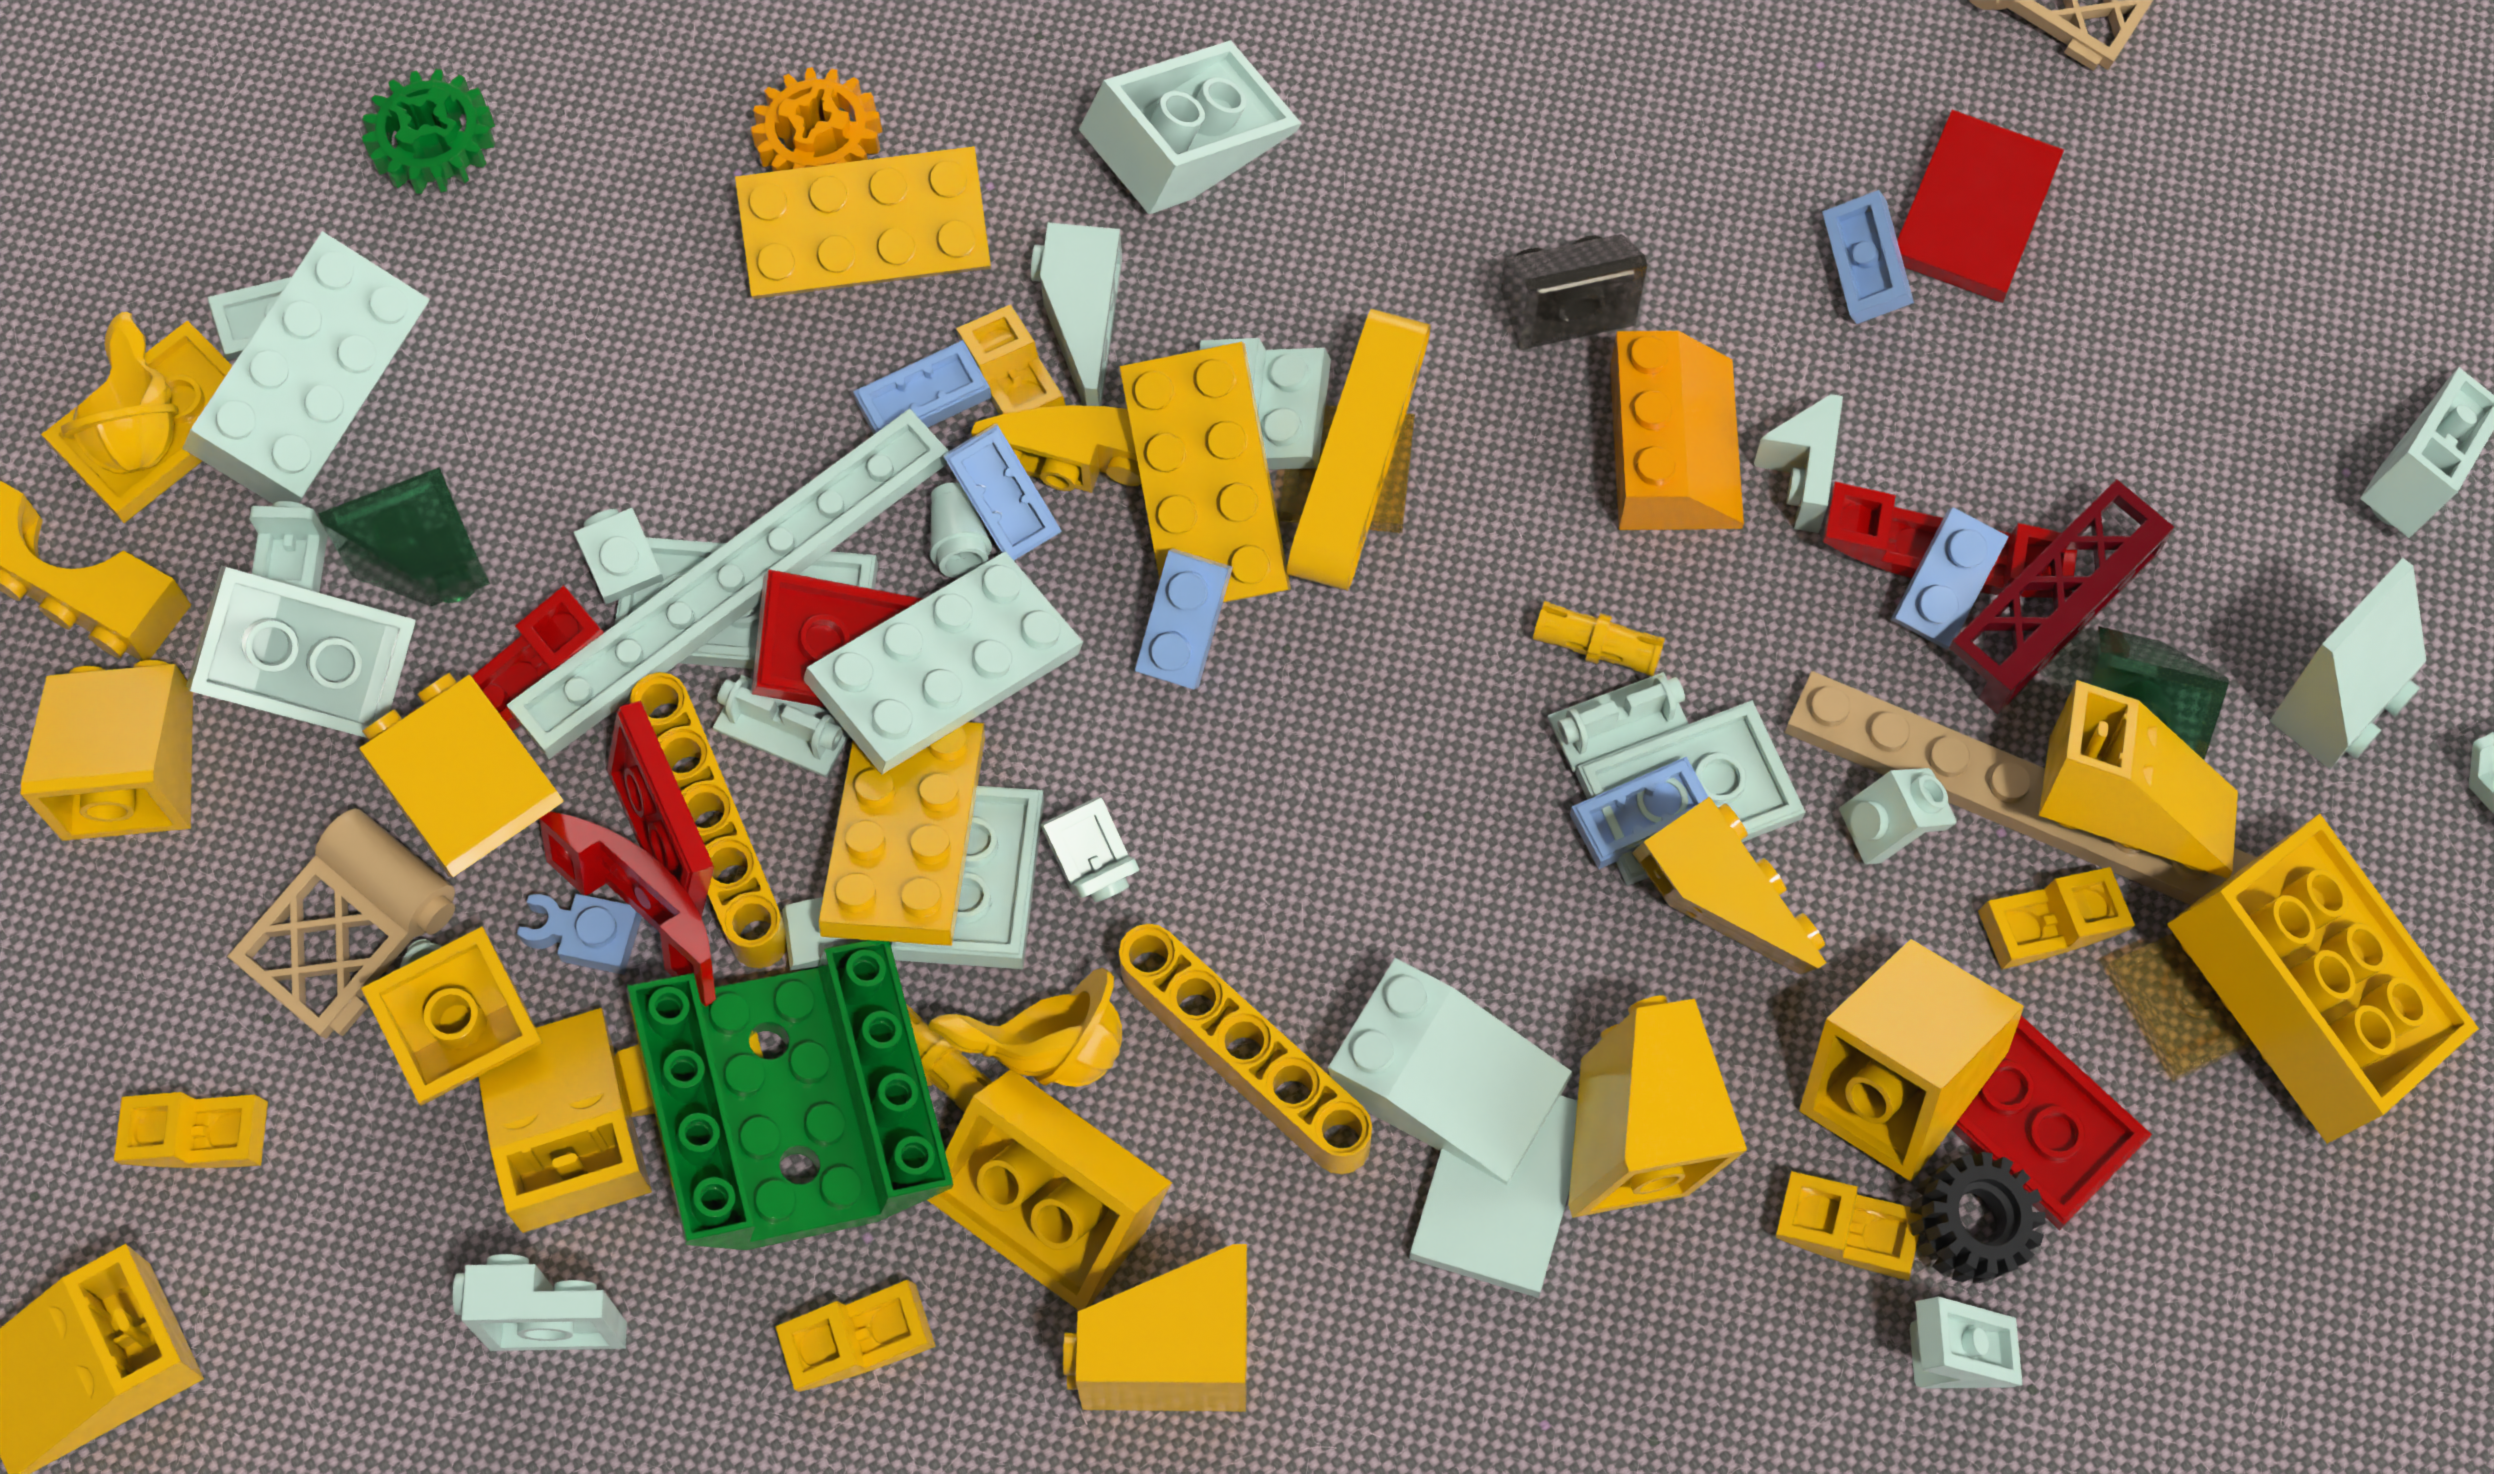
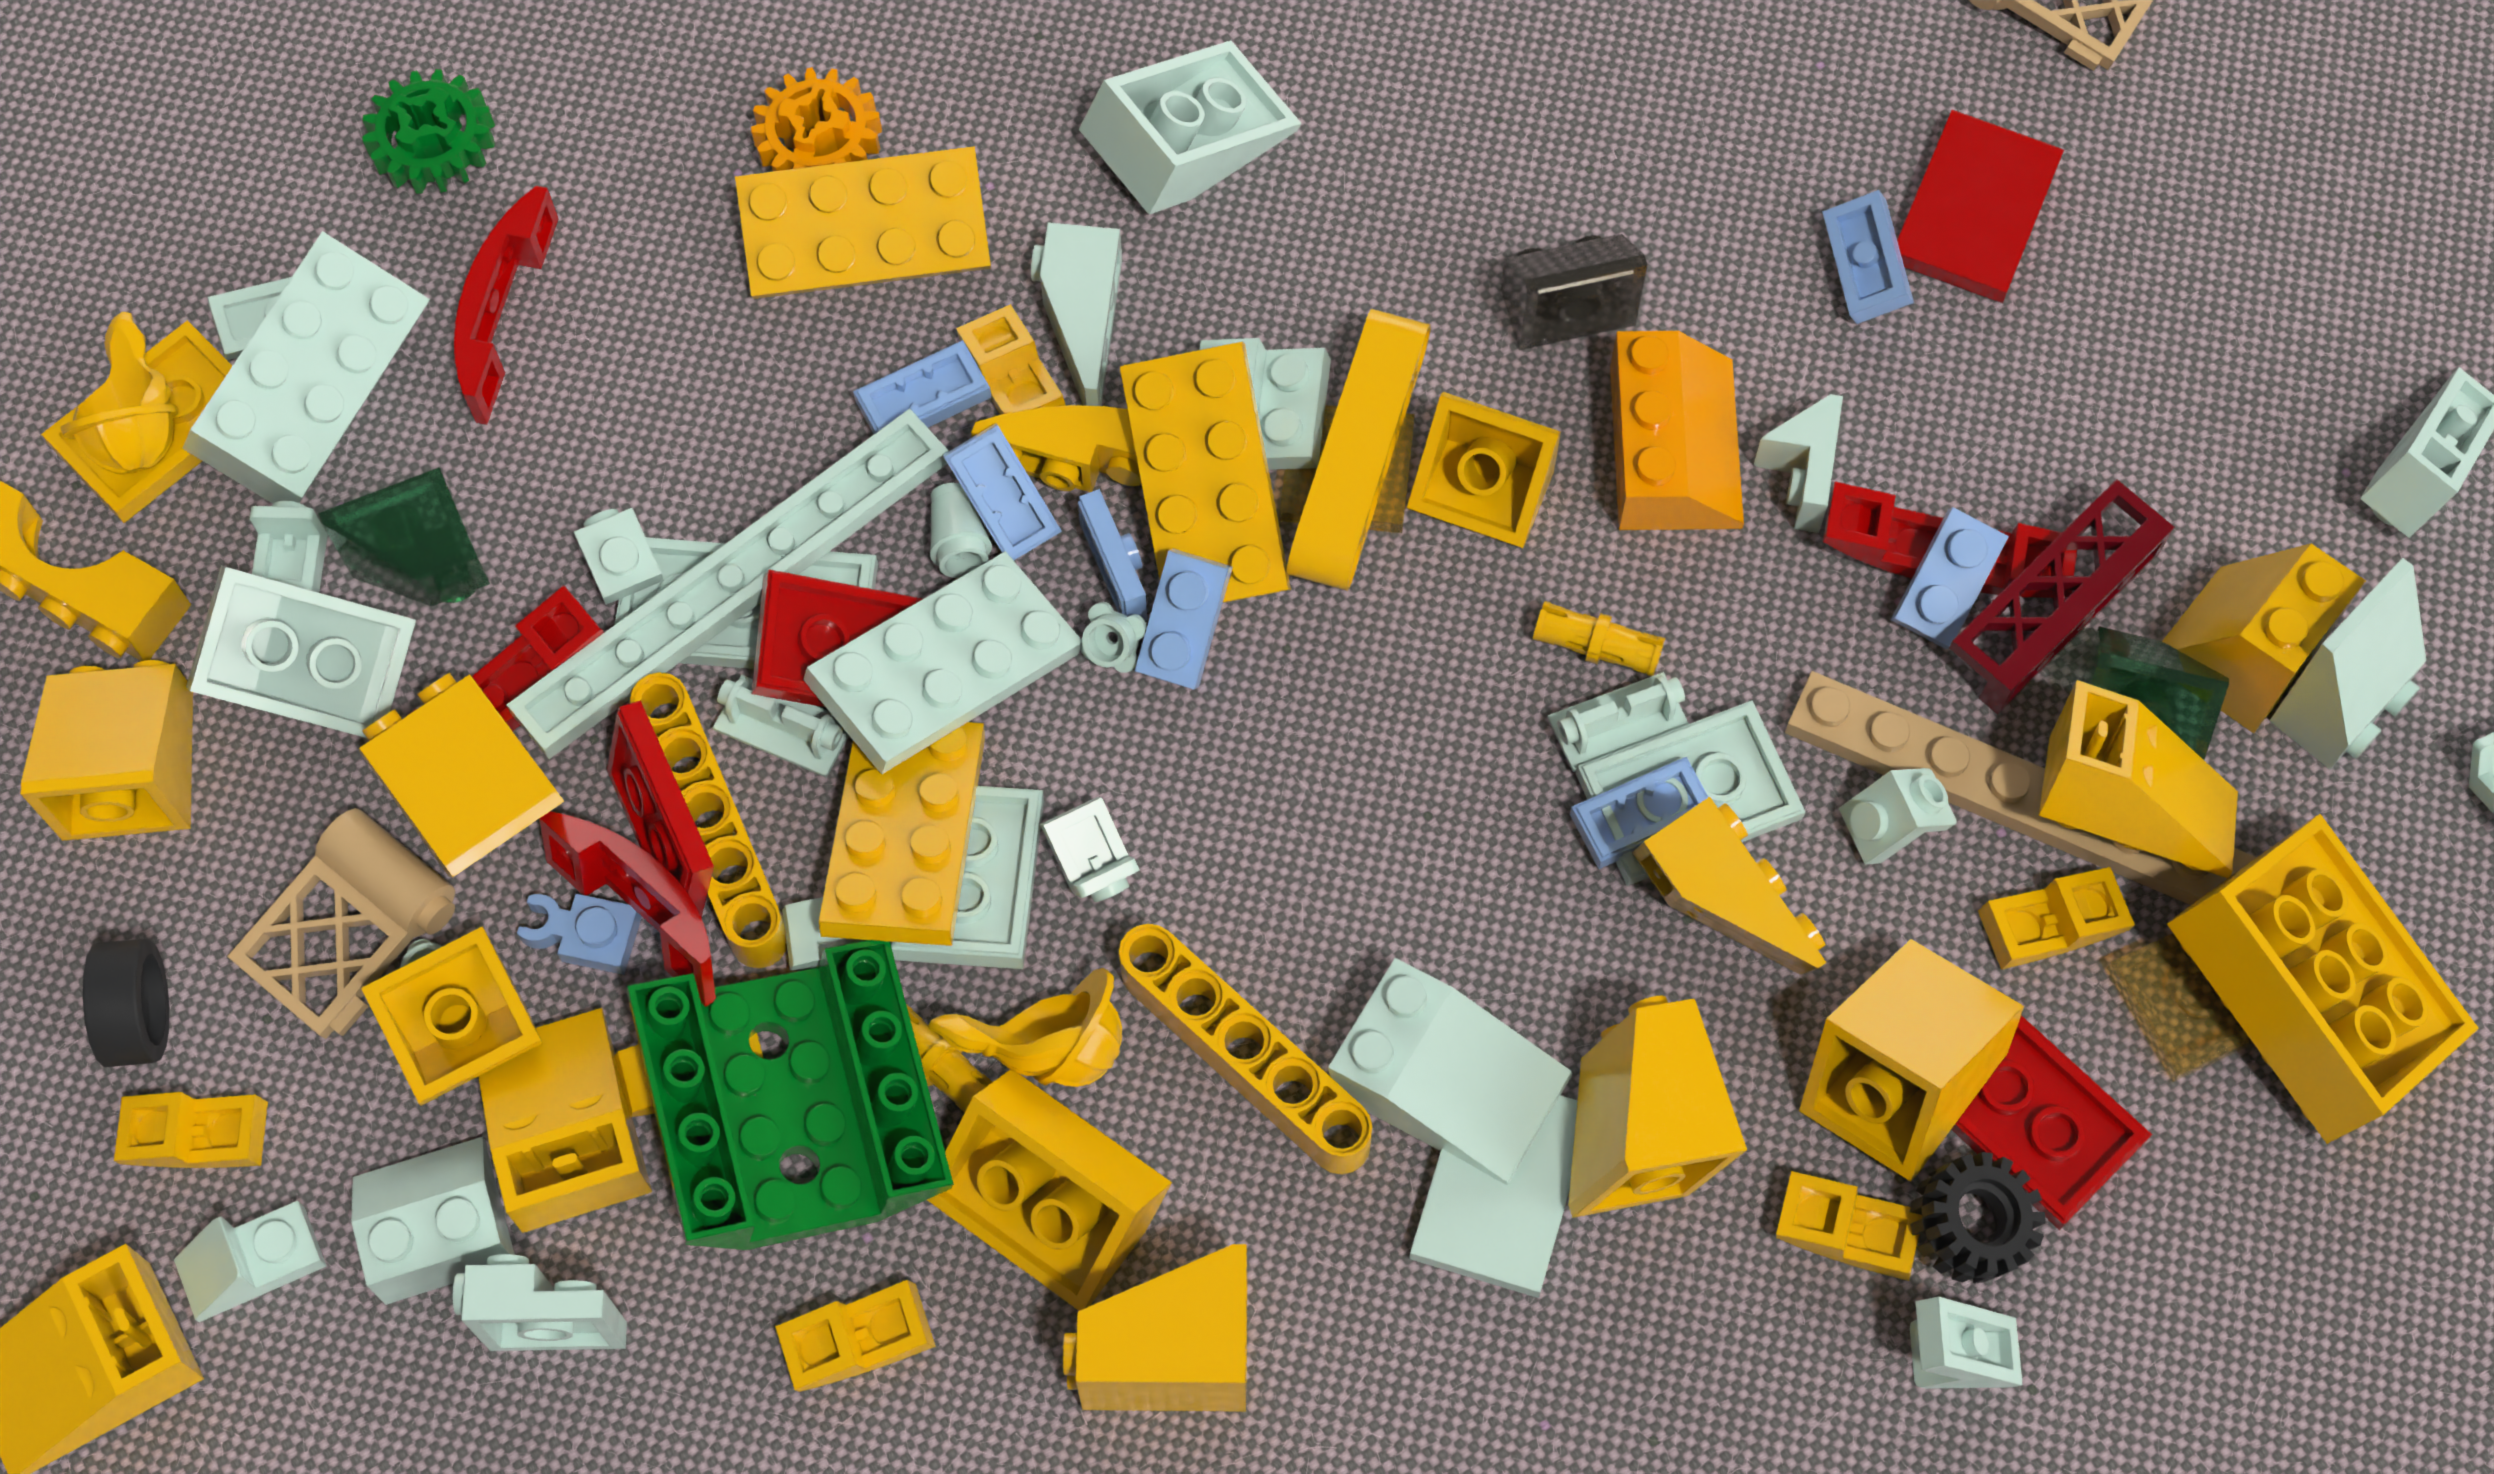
none -> black tyre [82,938,170,1067]
none -> light aqua slope [174,1200,327,1322]
none -> light aqua slope [351,1136,515,1305]
none -> red slope [454,186,559,425]
none -> light blue plate [1078,489,1148,621]
none -> light aqua plate [1080,602,1147,673]
none -> yellow slope [1407,392,1561,548]
none -> yellow slope [2148,543,2366,733]

